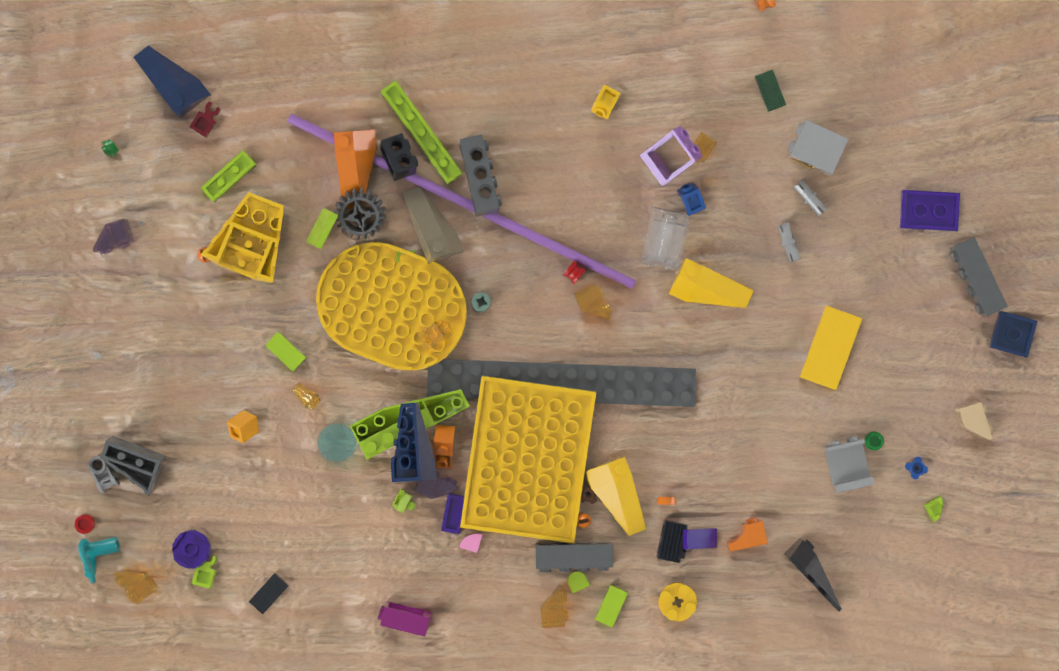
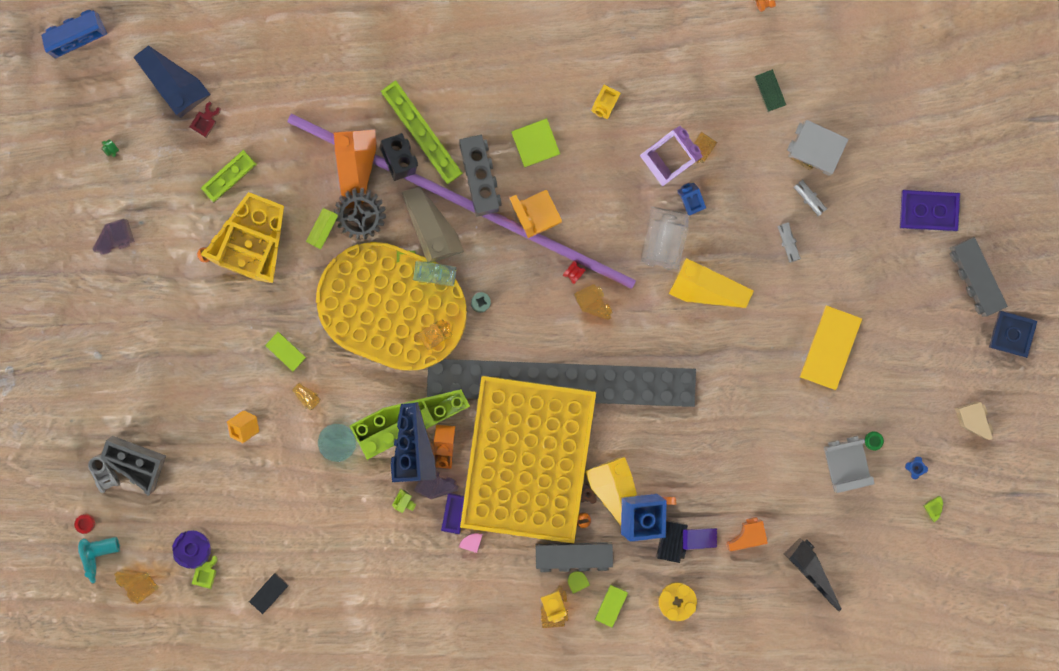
magenta window [378,601,432,637] -> none
none -> blue slope [41,10,107,58]
none -> clear light blue slope [413,261,457,286]
none -> light orange bracket [509,190,562,238]
none -> lime tile [511,118,560,168]
none -> yellow bracket [541,590,567,623]
none -> blue brick [621,494,667,542]

